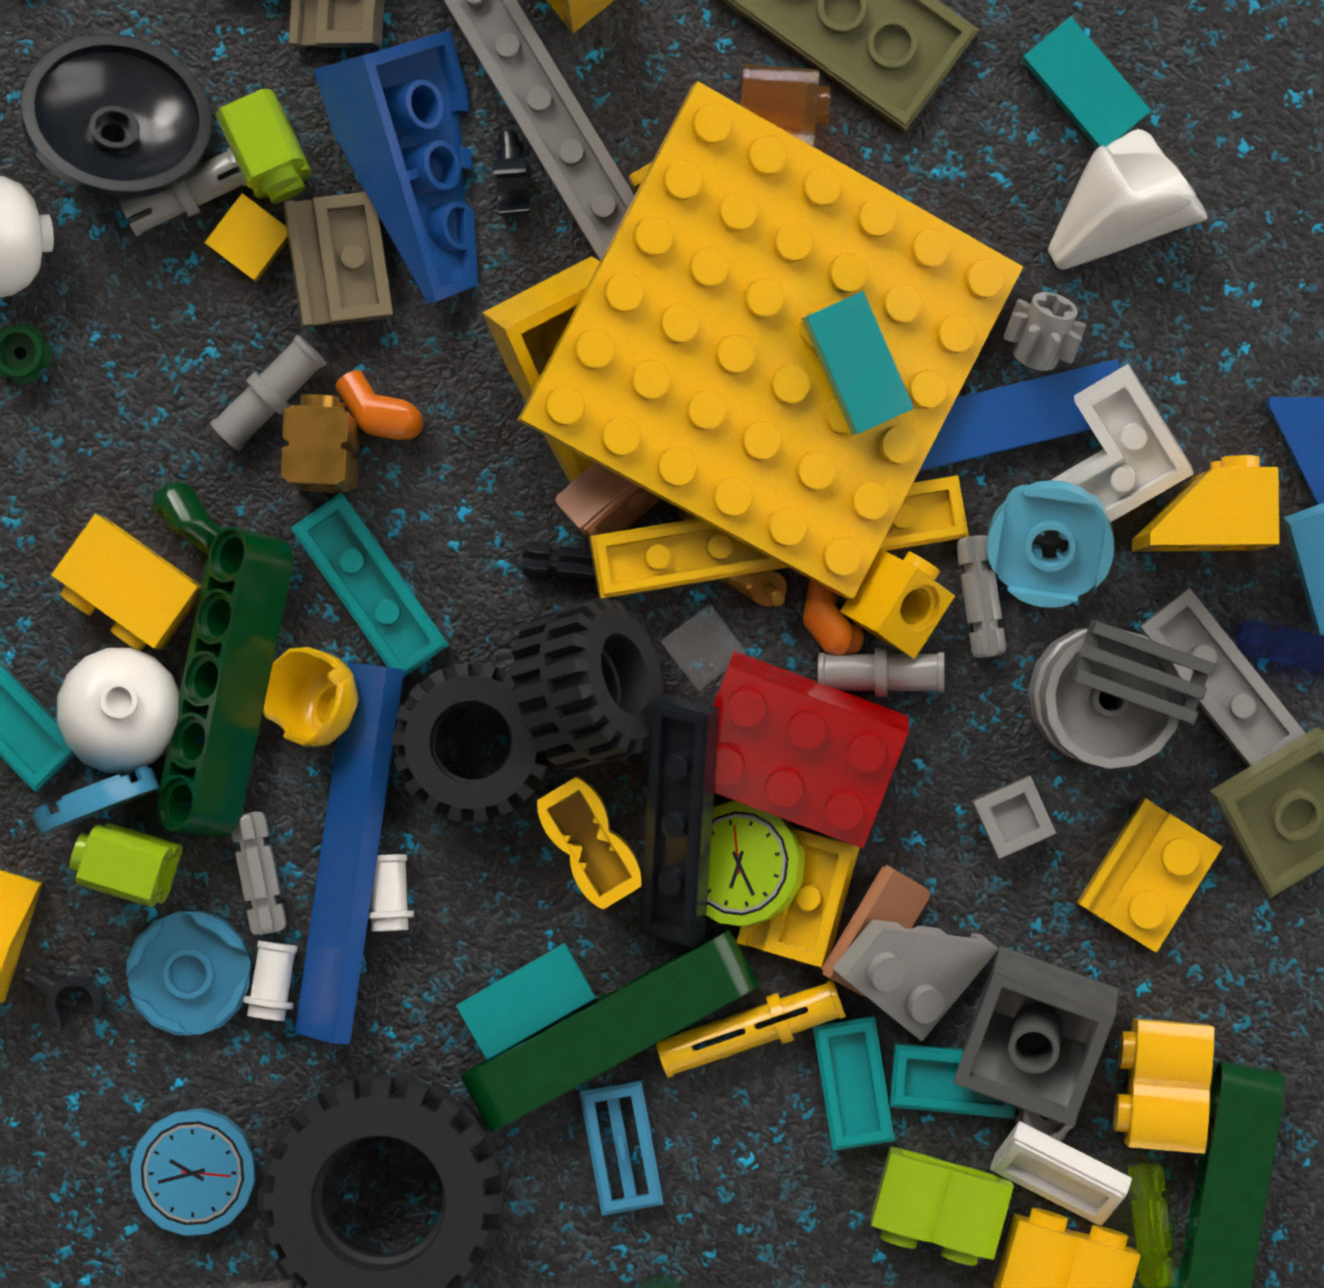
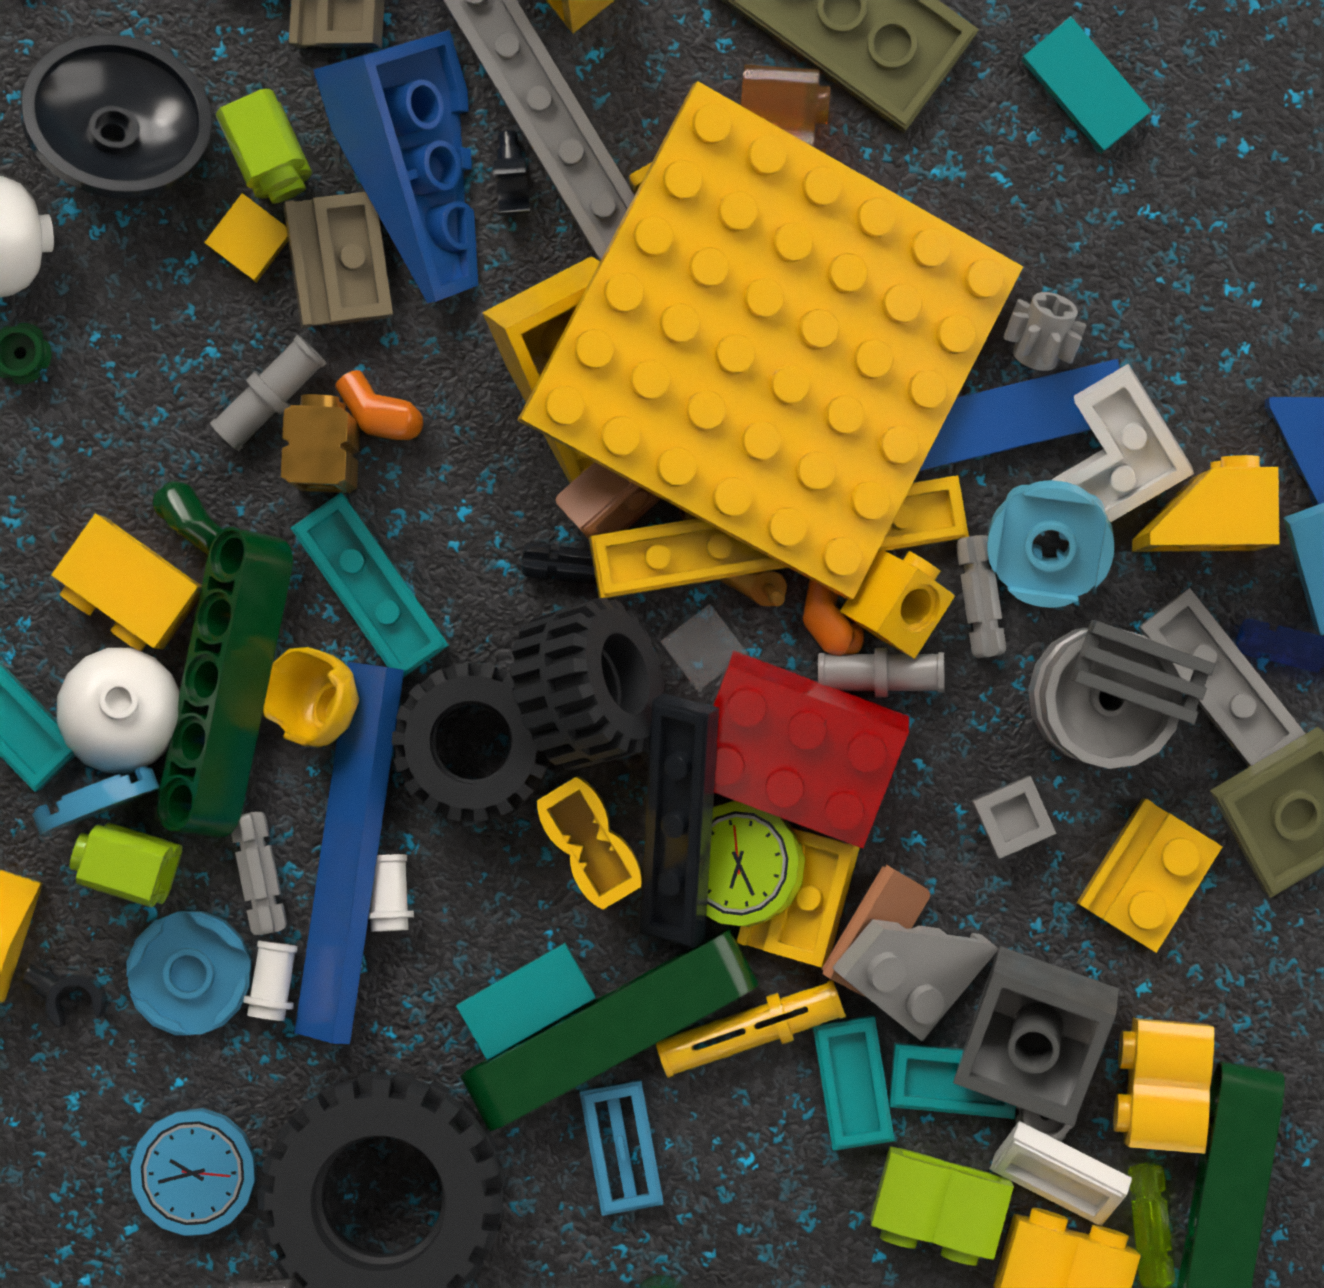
light grey pin [119,148,247,236] -> none
teal tile [801,291,914,435] -> none
white hat [1048,129,1208,270] -> none

